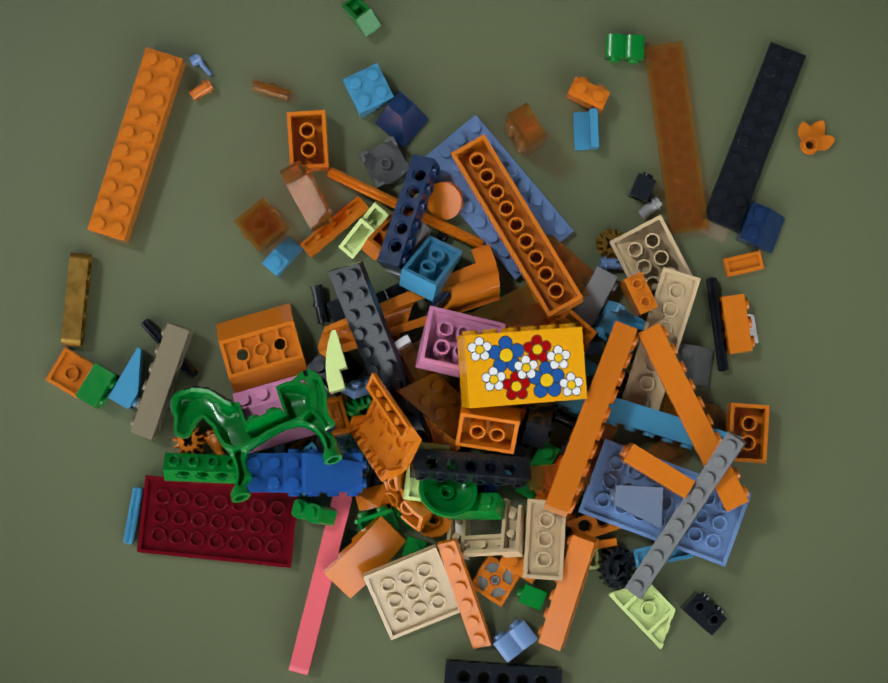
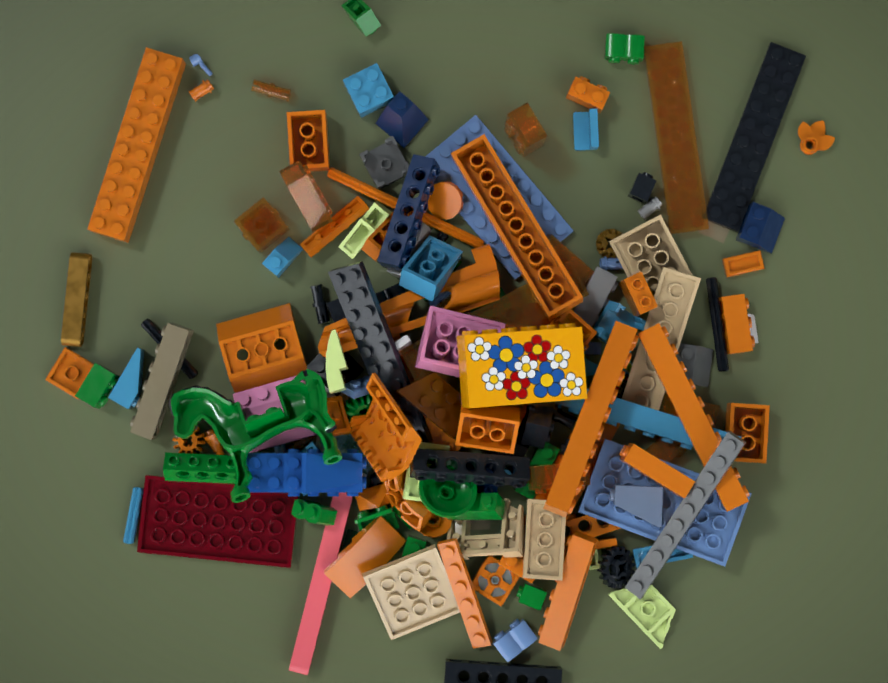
black brick [680,591,727,636] -> none

